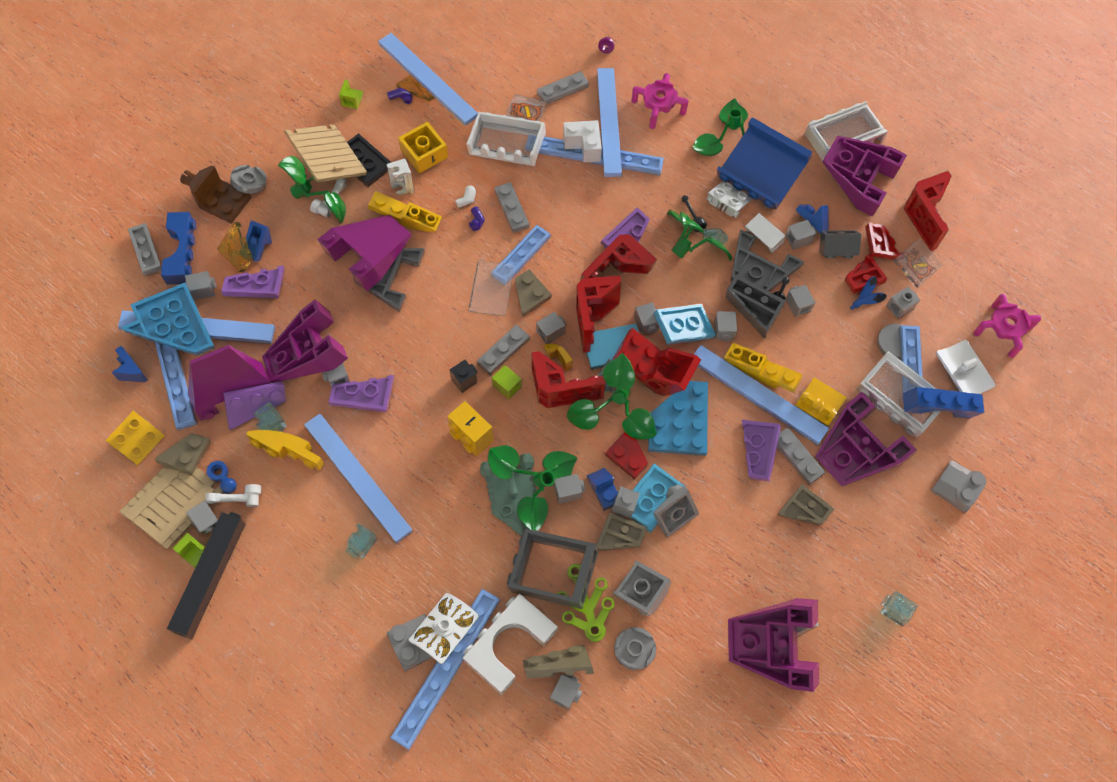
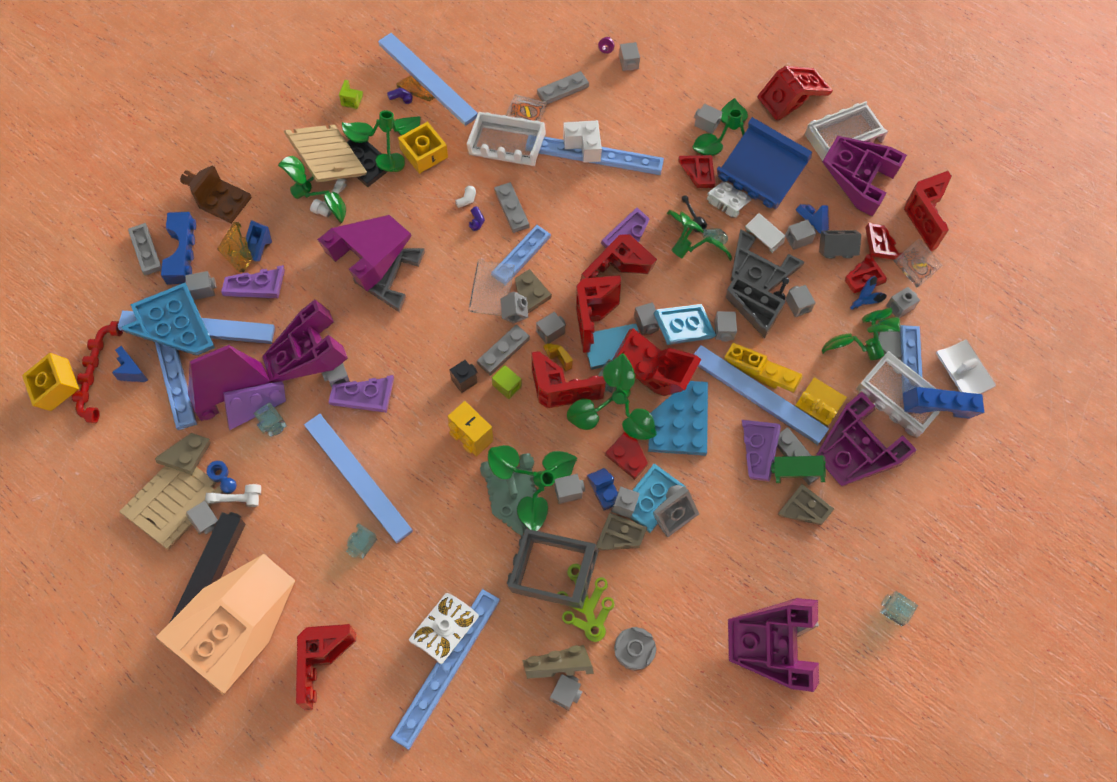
yellow hinge [105,410,165,466] -> none
lime panel [172,533,205,568] -> none
light grey tile [230,165,267,194] -> none
yellow slope [246,430,324,470] -> none
yellow slope [368,191,442,233] -> none
white hinge [386,159,414,196] -> none
light grey slope [386,614,432,672] -> none
white arch [463,594,558,696] -> none
light blue tile [597,68,622,177] -> none
light grey slope [613,561,671,616] -> none
dark pink plate [631,73,689,129] -> none
light grey slope [931,460,987,513] -> none
dark pink plate [973,294,1041,358] -> none
none -> yellow brick [22,353,79,411]
none -> red bar [72,321,123,423]
none -> light nougat wedge [156,554,295,695]
none -> red bracket [296,624,356,710]
none -> green plant [342,110,421,172]
none -> light grey brick [500,292,528,323]
none -> light grey brick [619,42,640,71]
none -> red wing [678,155,715,188]
none -> light grey brick [694,103,723,134]
none -> red bracket [757,66,833,120]
none -> green brick [771,456,826,483]
none -> green plant [822,308,900,360]

